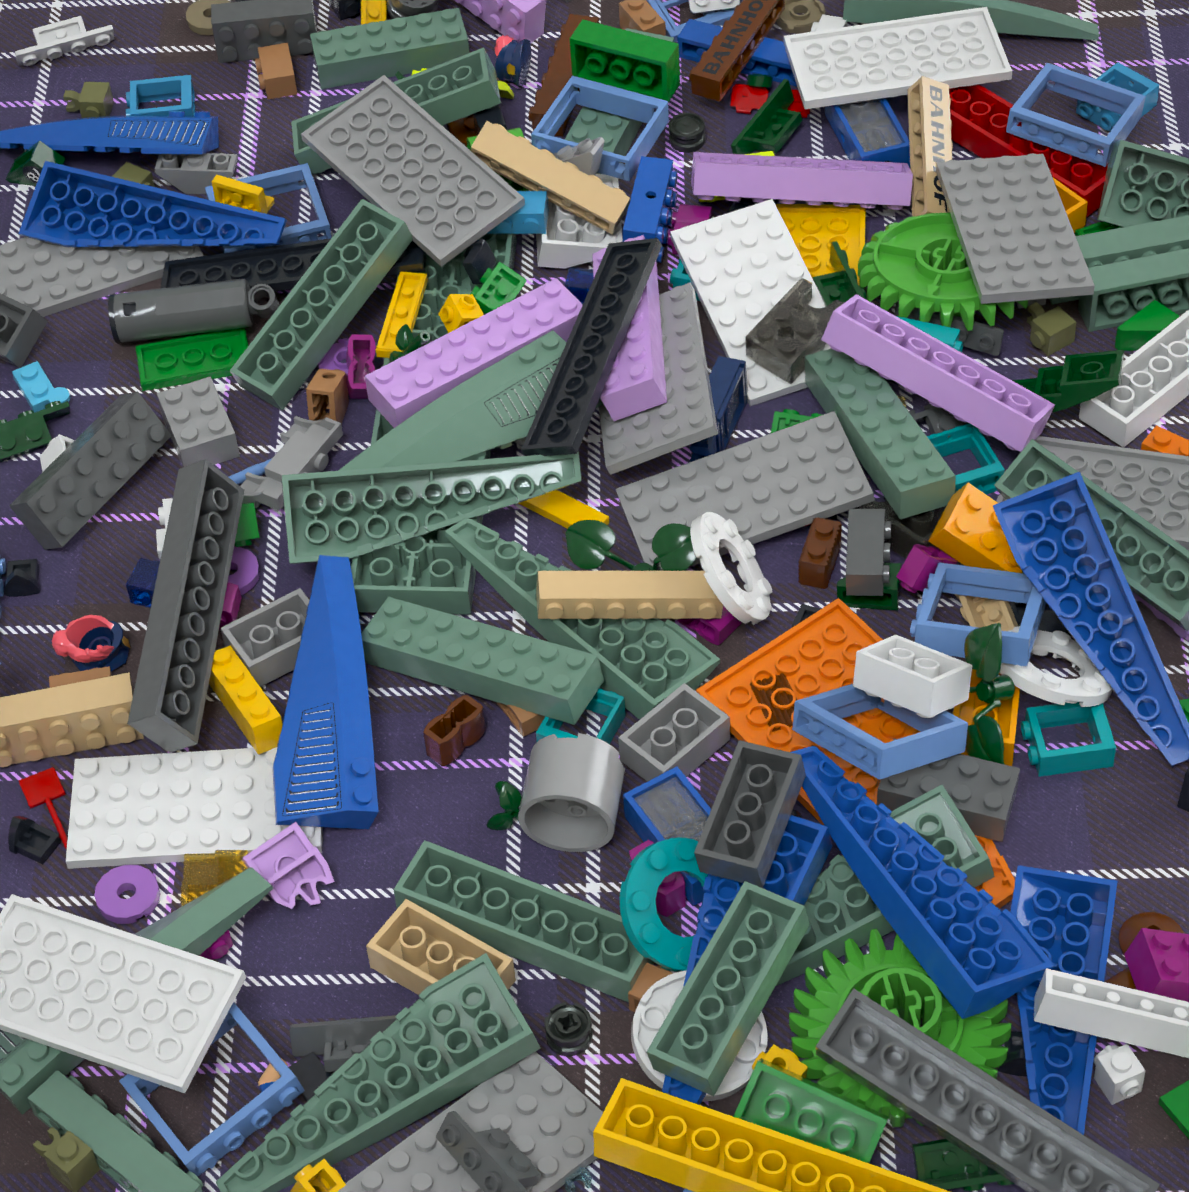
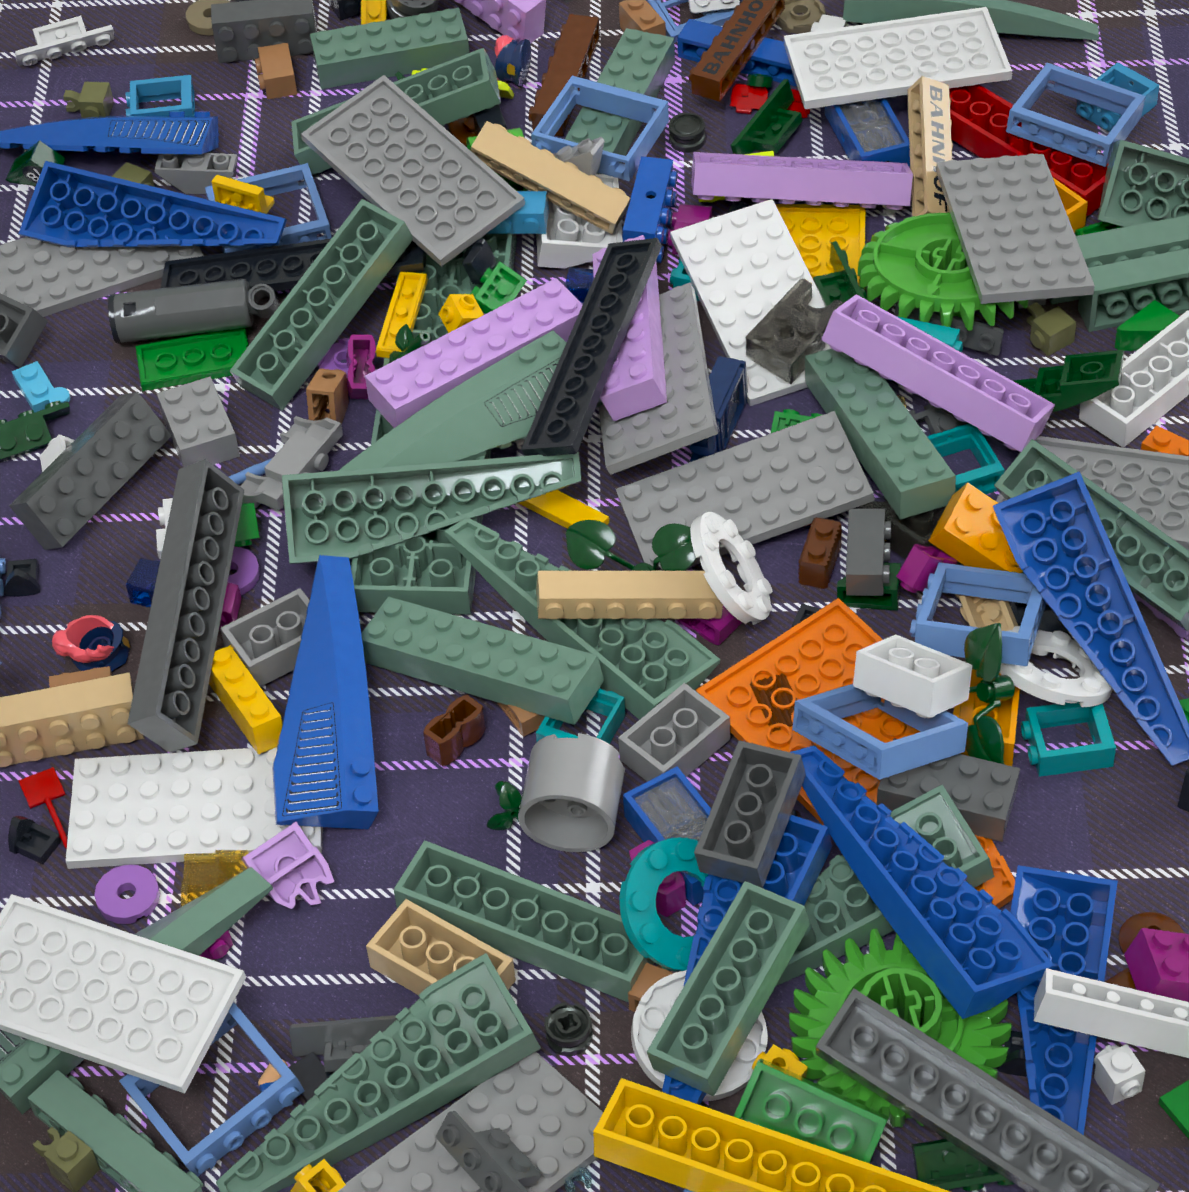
green brick [570,19,680,103] -> none

